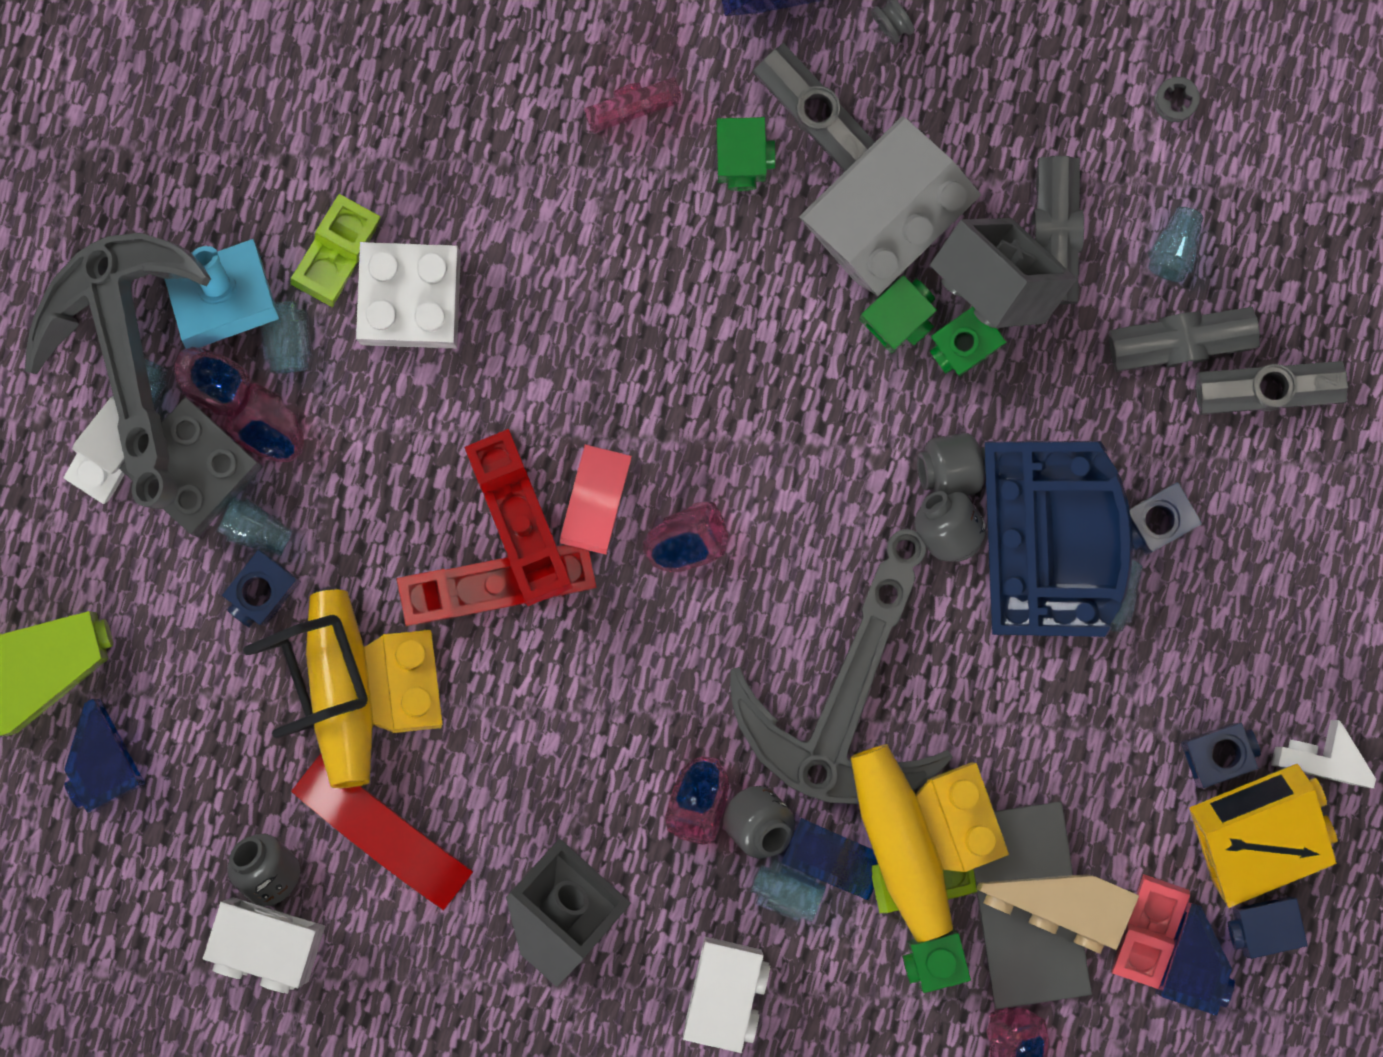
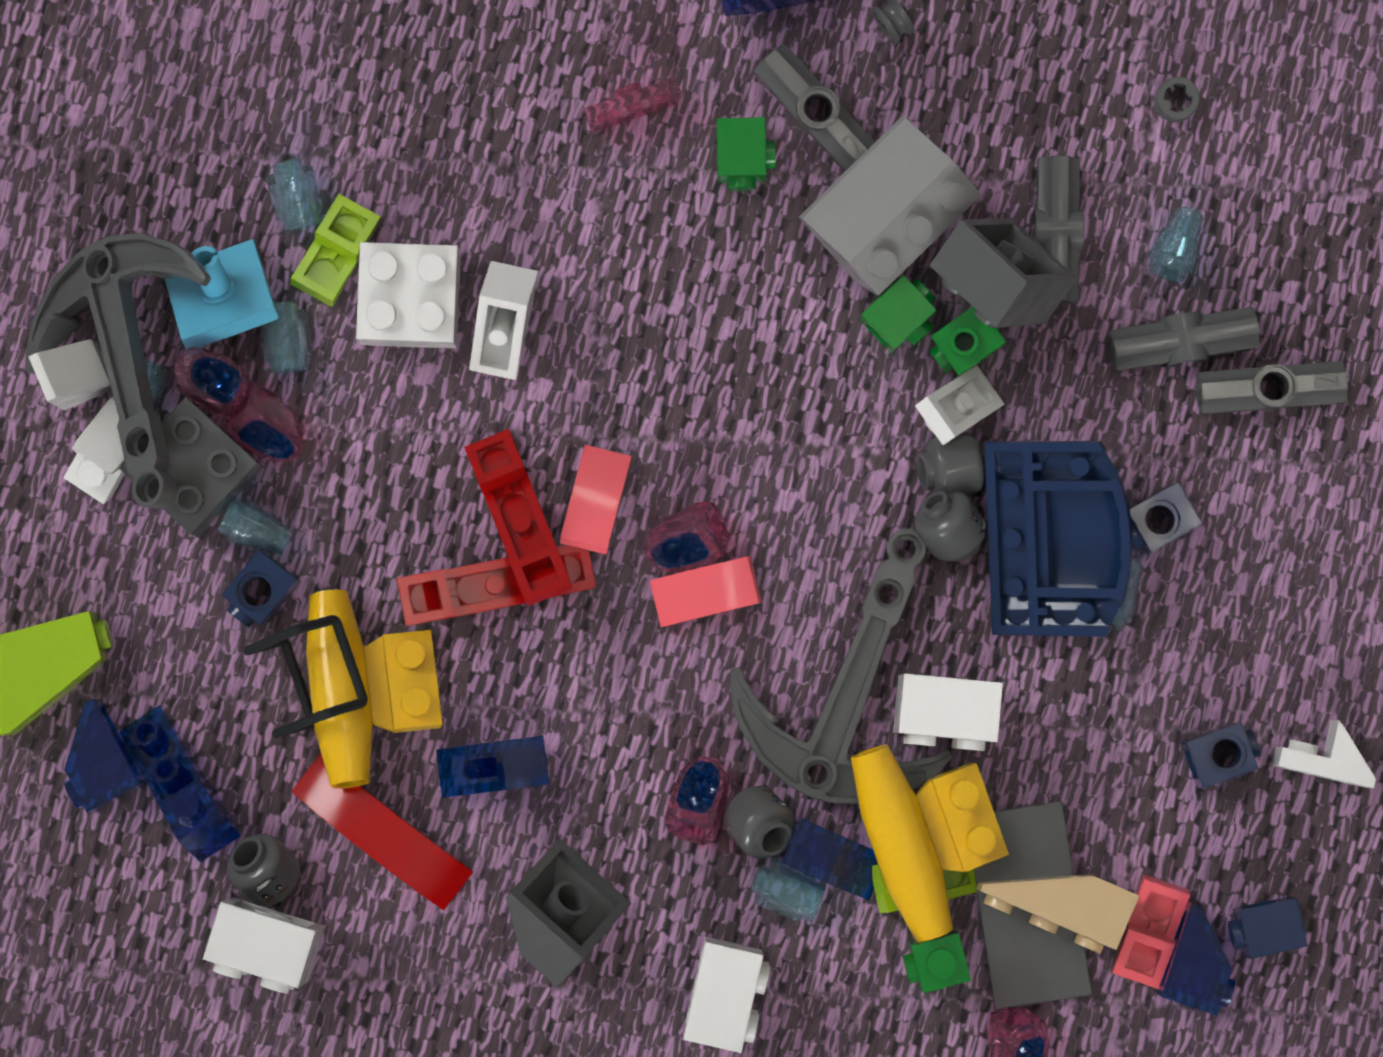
yellow brick [1189,763,1338,908] -> none
none -> white slope [28,339,112,410]
none -> clear blue slope [119,705,241,863]
none -> clear light blue brick [266,159,324,233]
none -> clear blue slope [436,736,549,798]
none -> white slope [469,261,538,380]
none -> coral slope [650,556,762,627]
none -> white brick [893,674,1003,751]
none -> white slope [915,366,1005,445]

